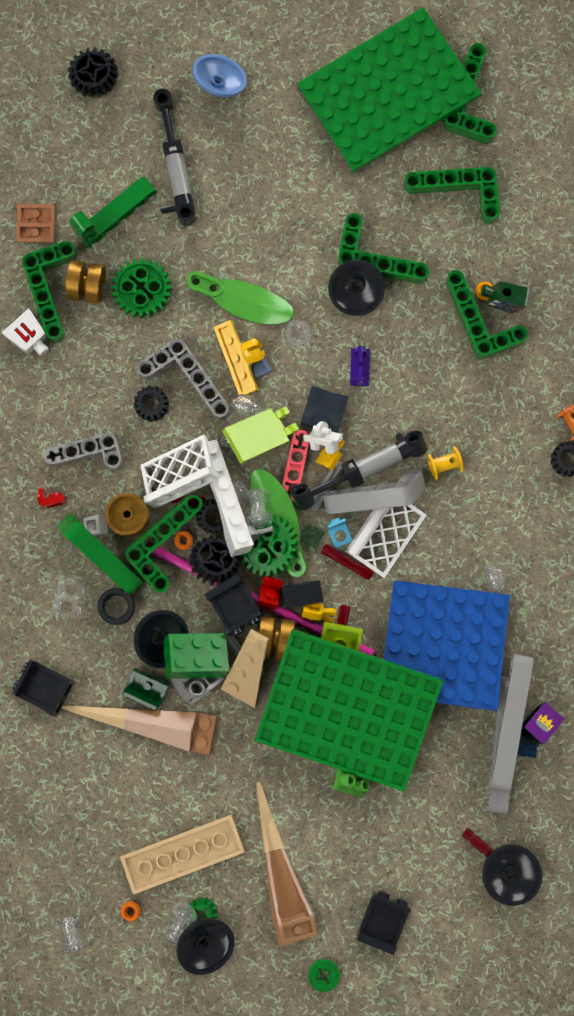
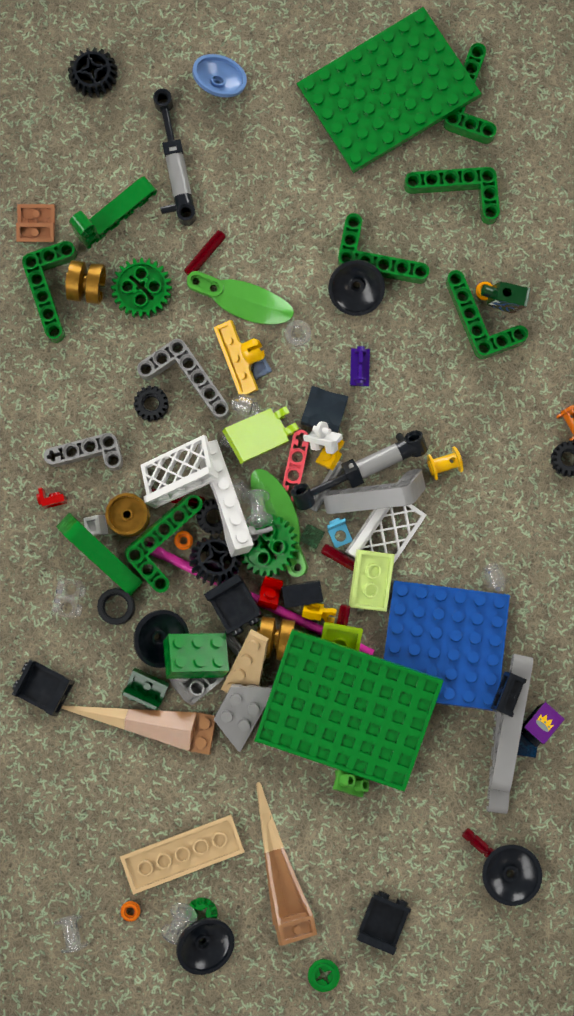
white torso [2,308,49,356] -> none
none -> dark red axle [184,230,225,275]
none -> light grey wing [214,684,273,752]
none -> yellowish green tile [349,549,395,612]
none -> black hinge [490,672,527,717]

